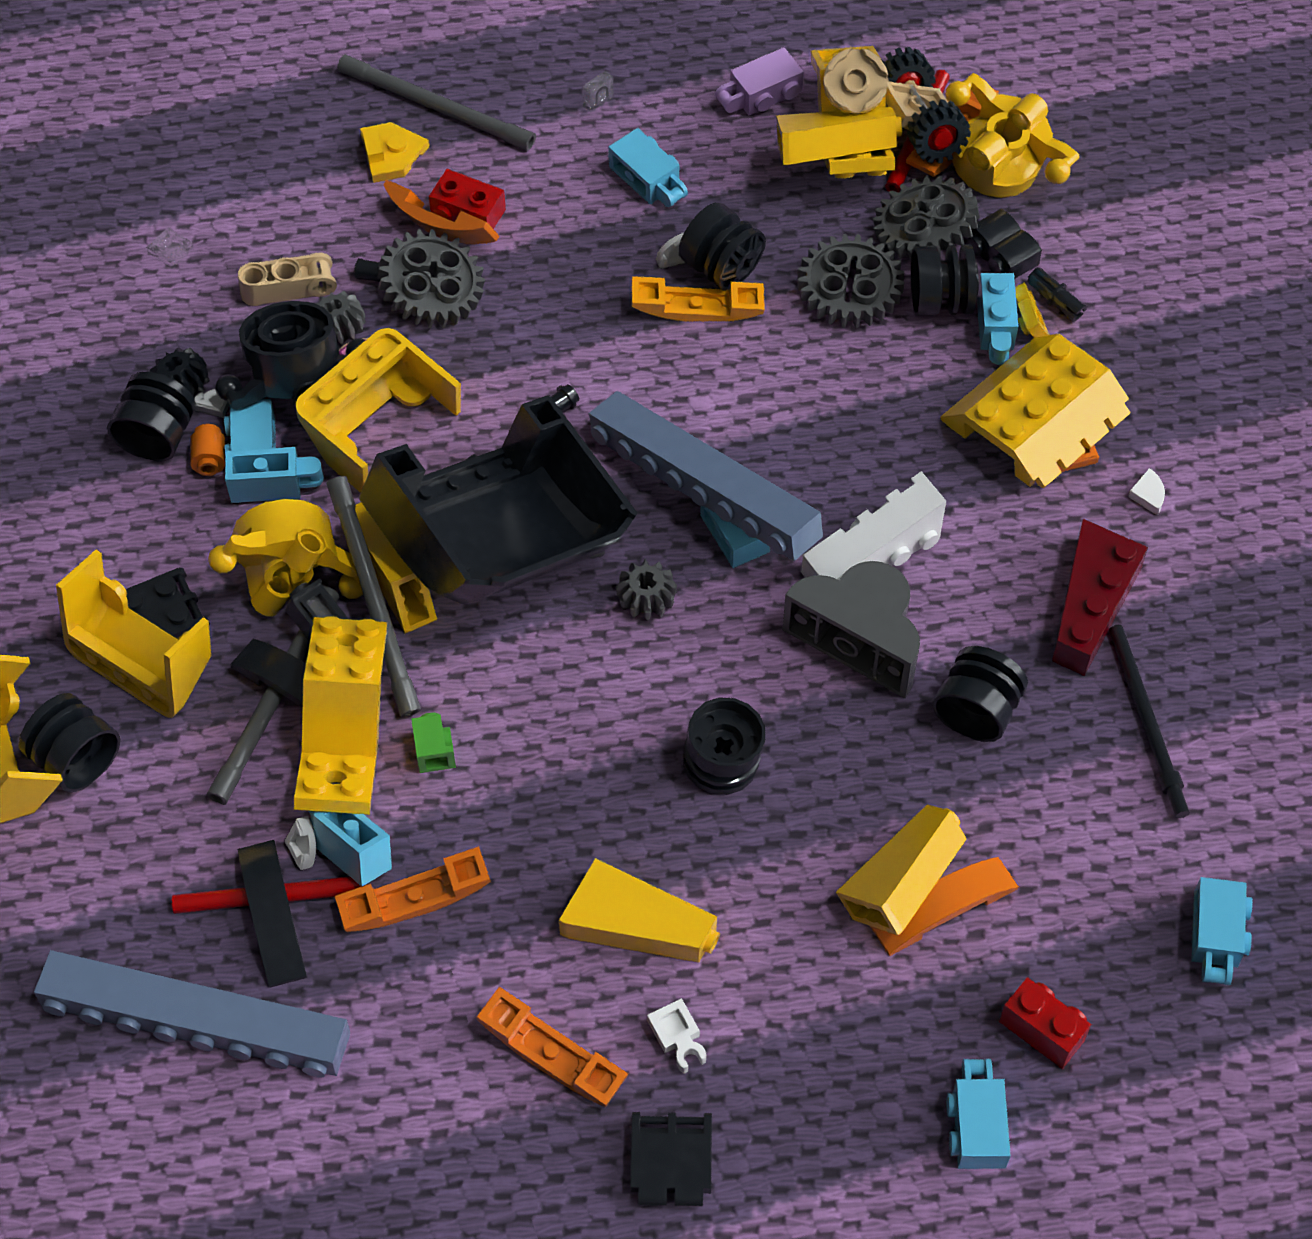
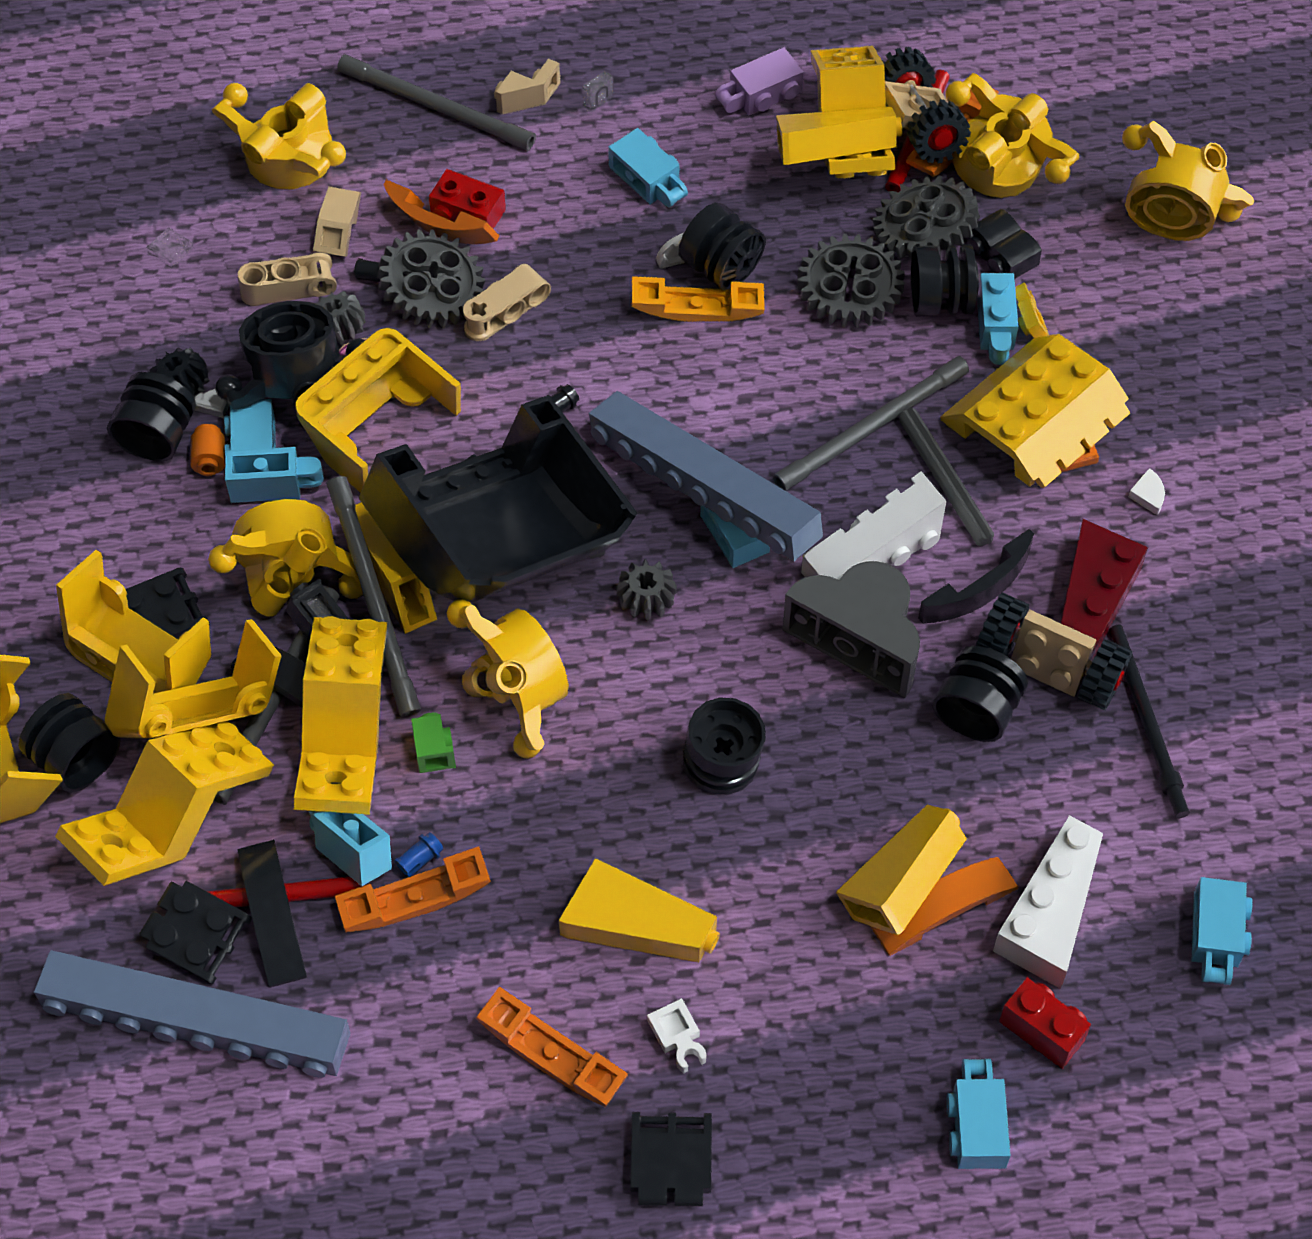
white tile [285,816,316,870] -> none
yellow plate [360,122,429,183] -> none
tan tile [823,48,888,115] -> none
black axle [1027,267,1087,322] -> none
none -> yellow bracket [55,721,274,886]
none -> yellow windscreen [105,619,282,738]
none -> black plate [139,881,252,985]
none -> yellow piece [212,83,346,189]
none -> tan slope [313,187,361,257]
none -> blue pin [394,832,444,878]
none -> yellow piece [447,599,569,759]
none -> tan piece [463,264,551,341]
none -> tan slope [494,59,560,114]
none -> dark grey piece [773,356,969,491]
none -> dark grey axle [899,408,994,547]
none -> black slope [918,529,1034,624]
none -> plate [976,592,1133,711]
none -> white wedge [993,815,1103,989]
none -> yellow piece [1122,121,1254,241]

